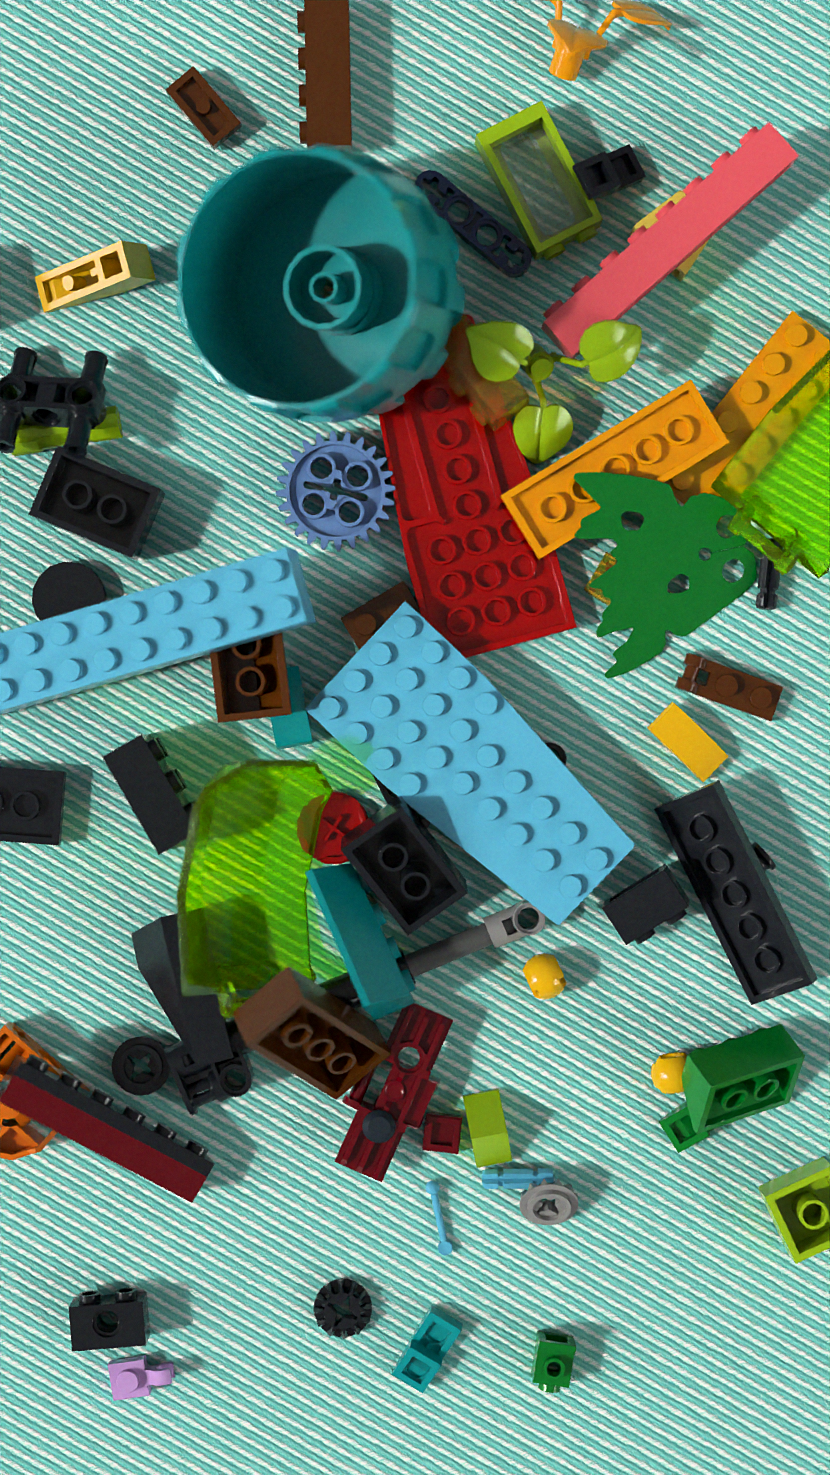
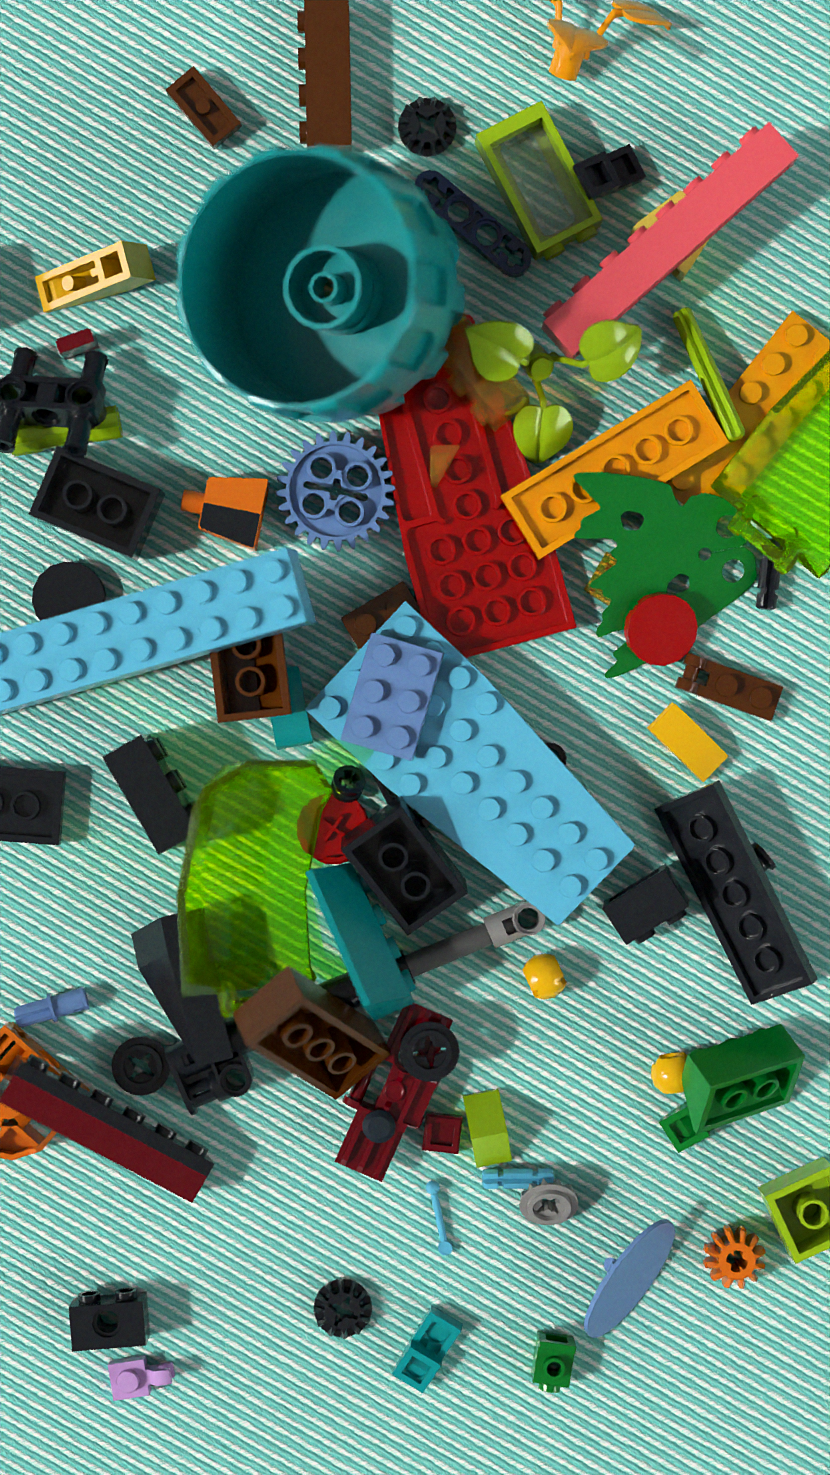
none -> medium blue axle [14,987,90,1028]
none -> dark red tile [55,328,100,360]
none -> orange torso [180,477,270,552]
none -> black bush [330,765,366,803]
none -> medium blue plate [340,632,444,761]
none -> black gear [398,96,457,157]
none -> black gear [400,1021,459,1082]
none -> clear yellow slope [430,445,459,487]
none -> medium blue shield [584,1219,675,1338]
none -> red tile [624,592,698,666]
none -> lime axle [673,307,745,442]
none -> orange gear [703,1225,766,1289]

